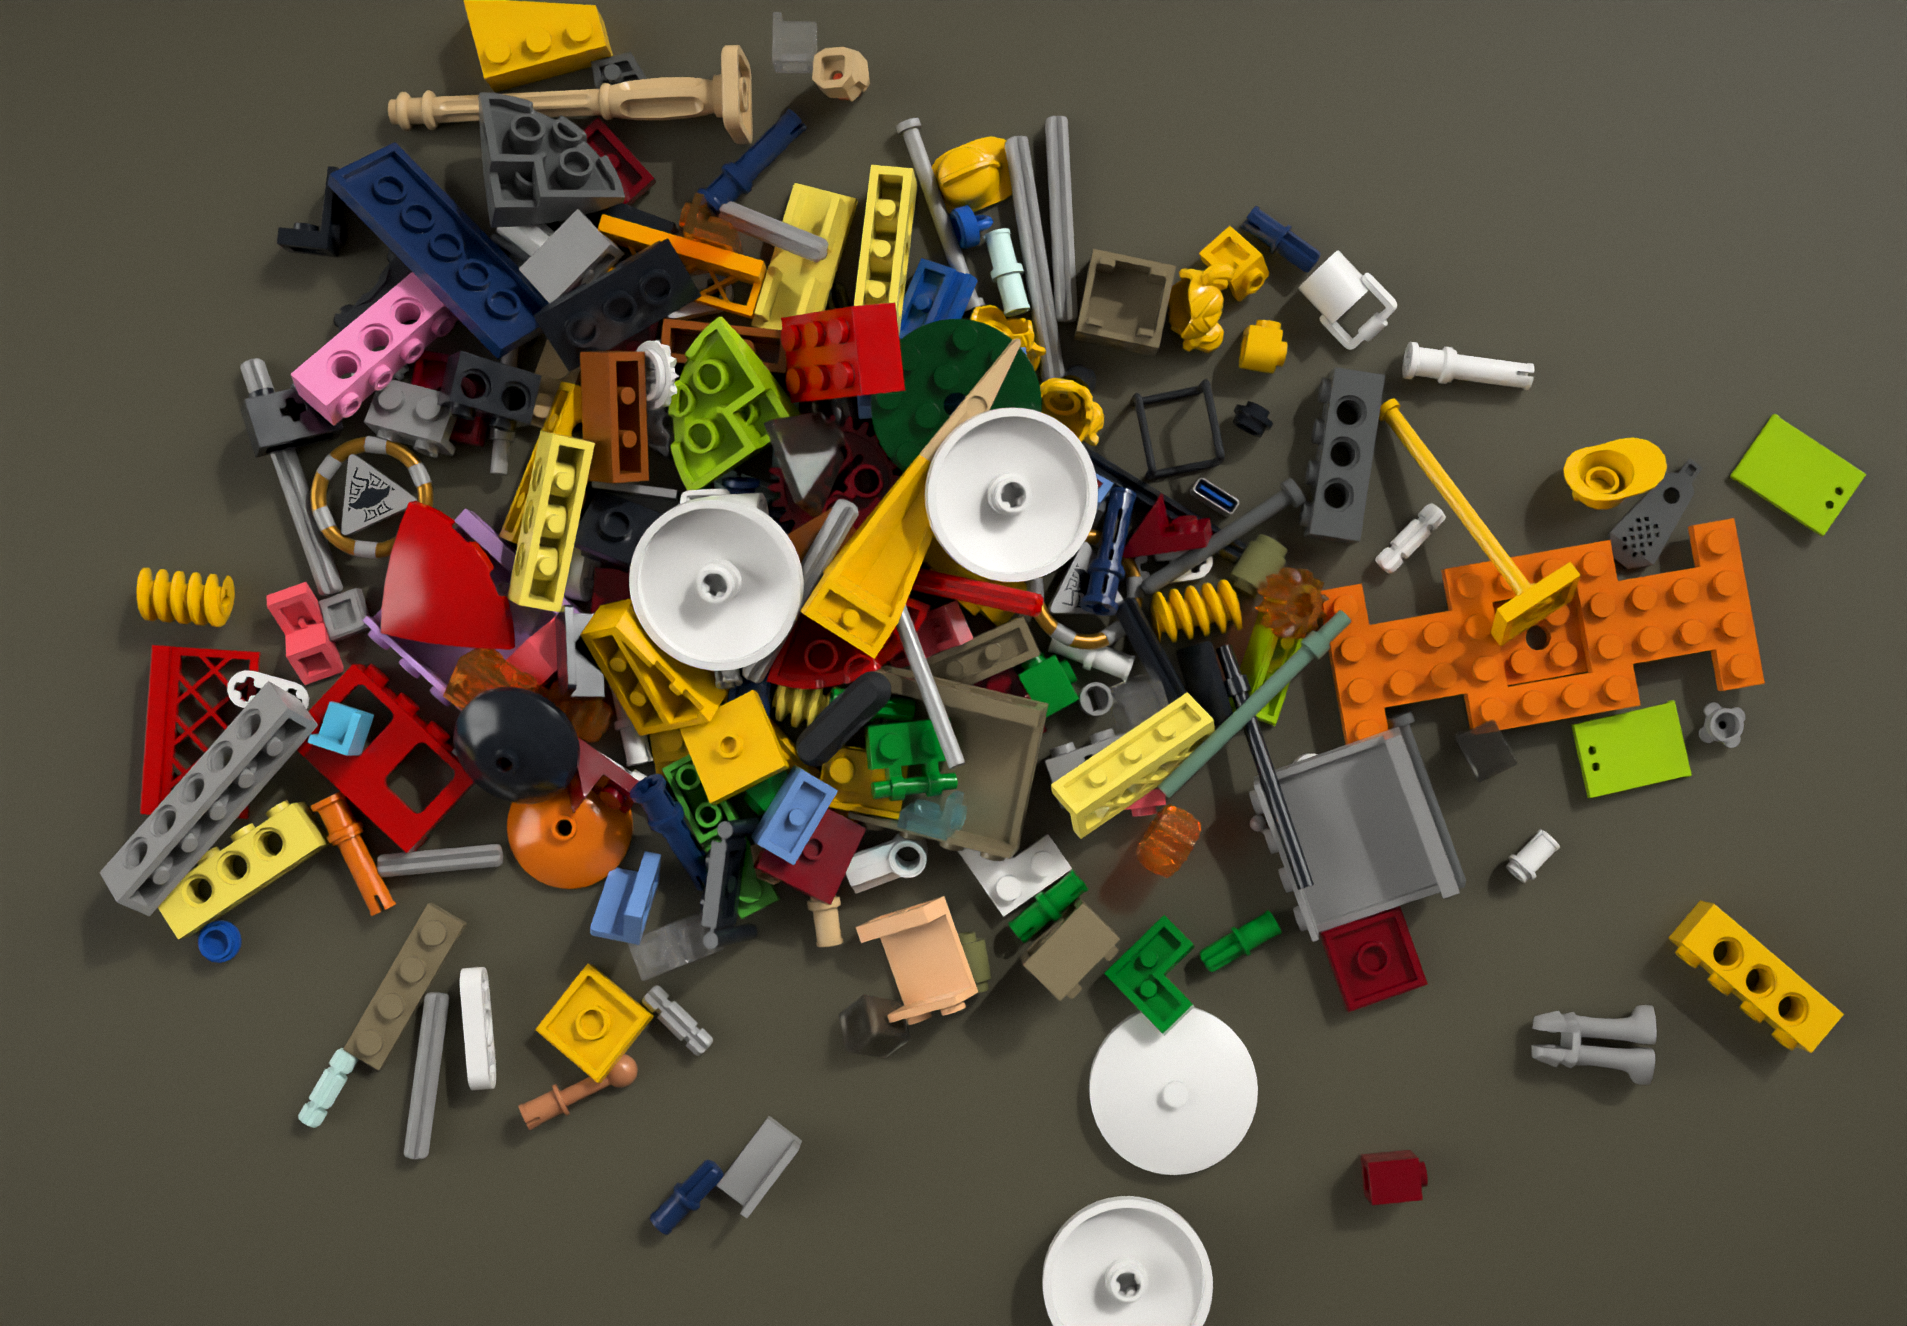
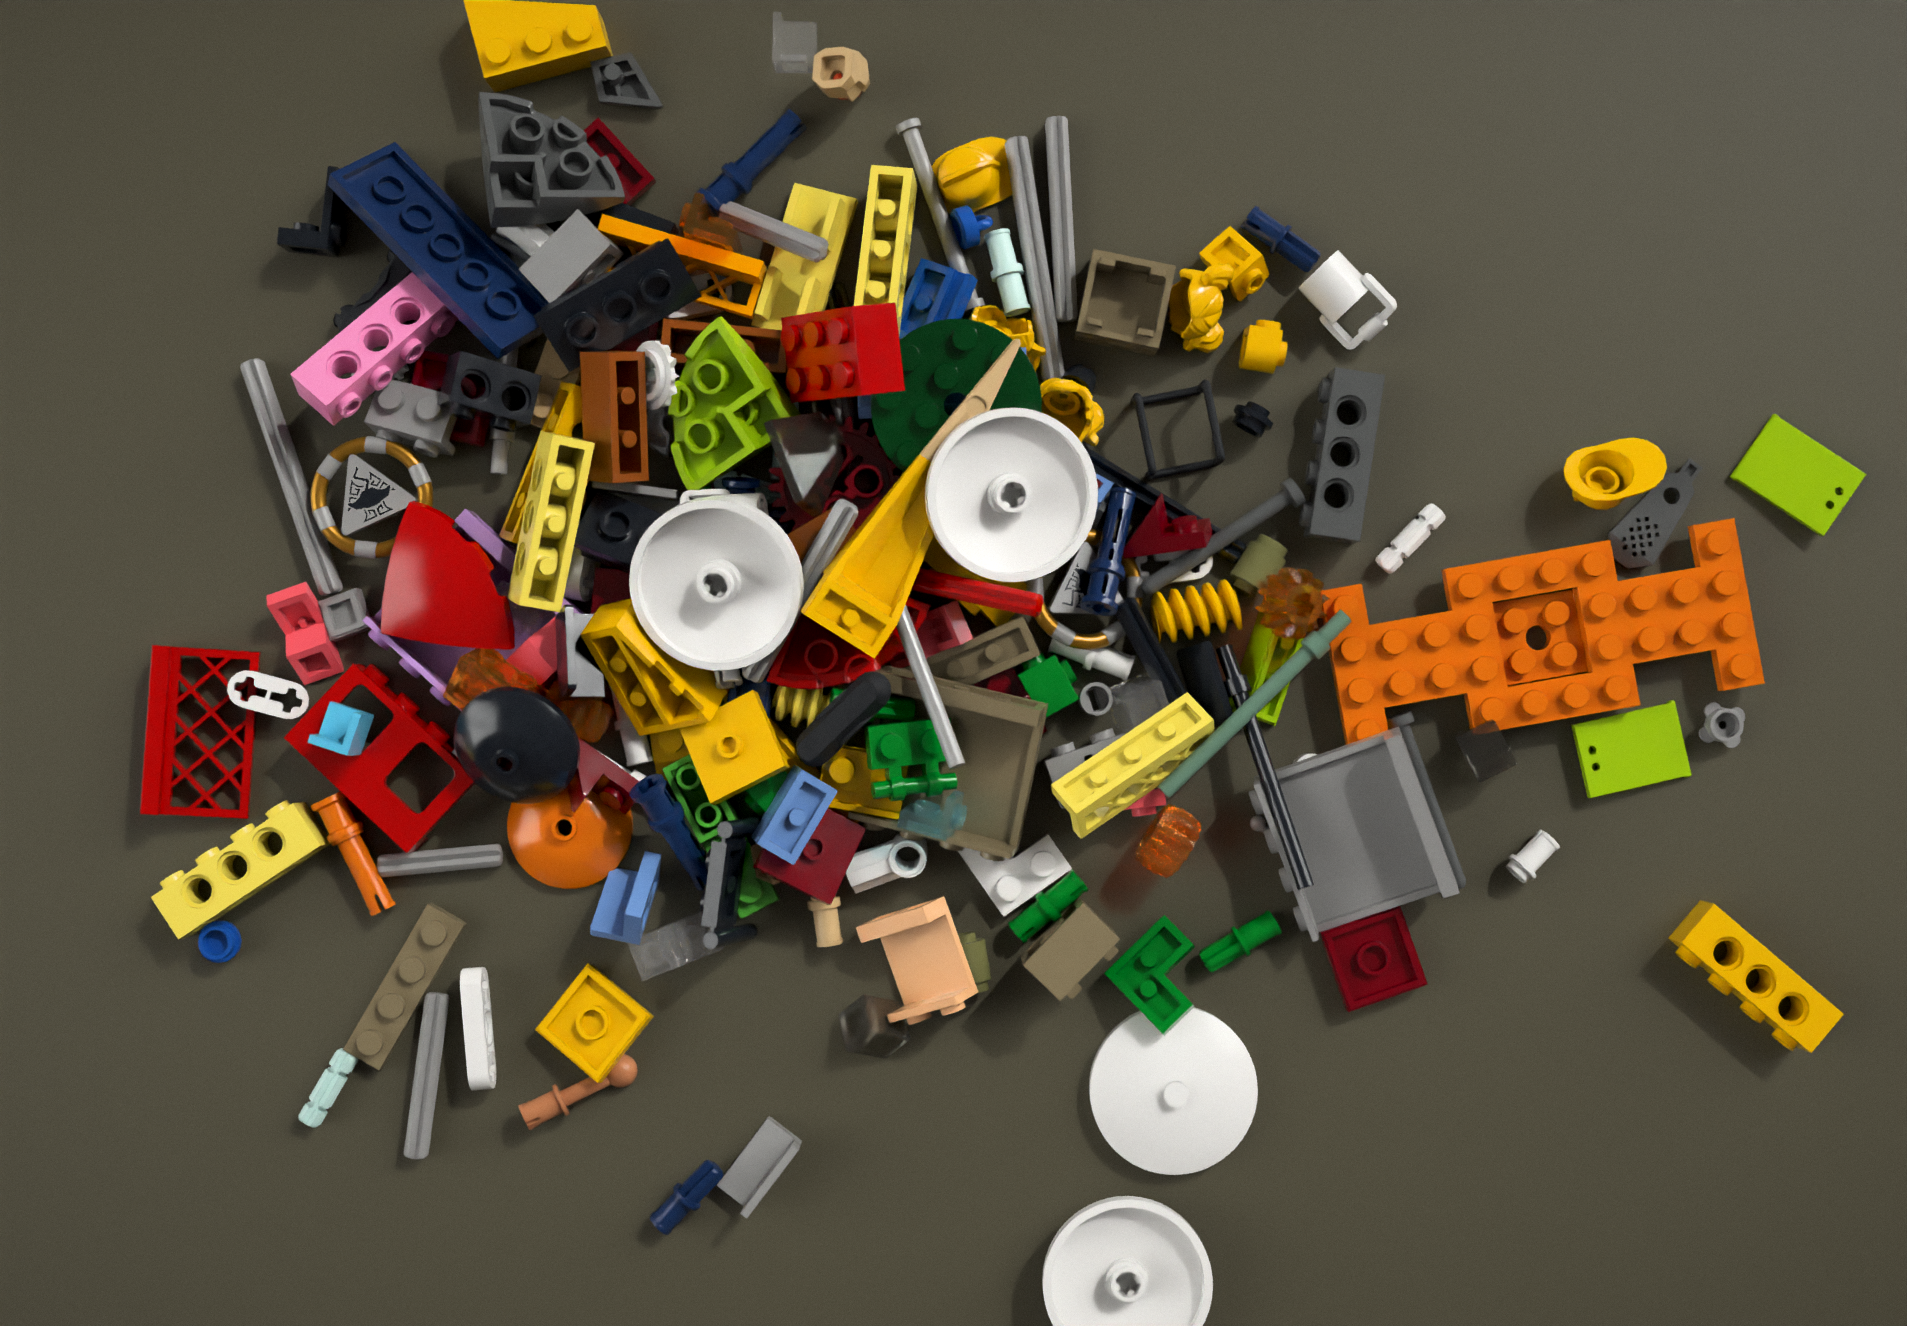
light grey brick [99,681,318,917] -> none
yellow piece [137,567,235,627] -> none
black brick [240,383,344,458] -> none
tan piece [388,45,753,144] -> none
light grey axle [642,985,713,1056] -> none
flat silver piece [1190,478,1239,517] -> none
dark red brick [1360,1150,1428,1205] -> none
yellow tile [1379,398,1581,647] -> none
white pin [1402,342,1534,390] -> none
light grey piece [1531,1005,1657,1085] -> none

